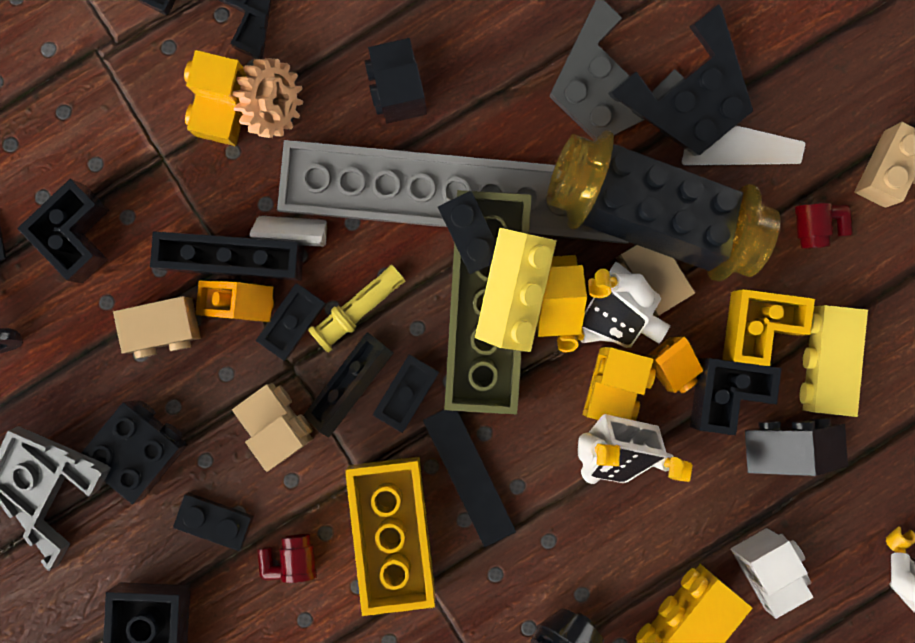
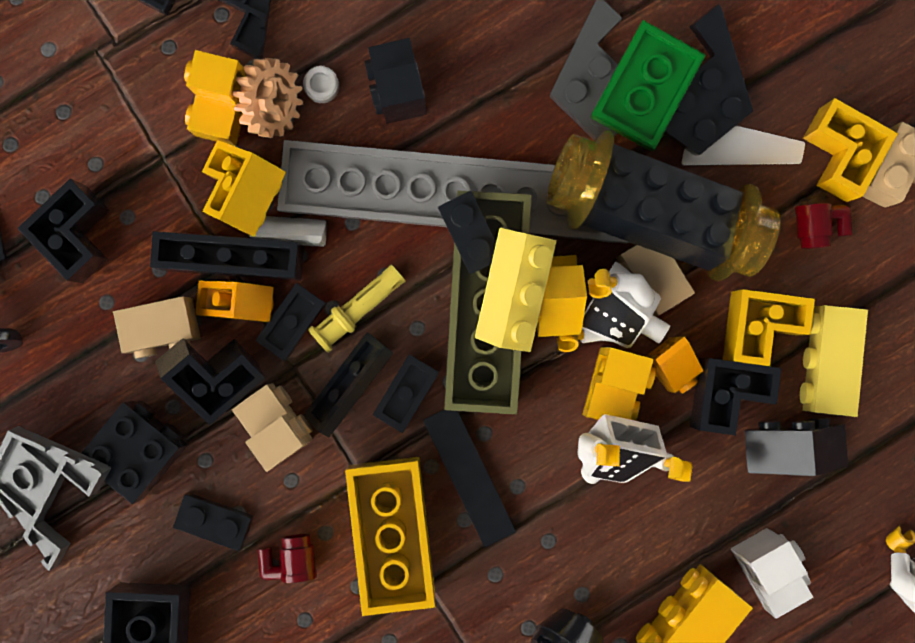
none -> black brick [155,338,265,425]
none -> yellow brick [202,140,286,237]
none -> white tile [303,66,339,103]
none -> green tile [589,20,706,152]
none -> yellow brick [803,98,898,202]

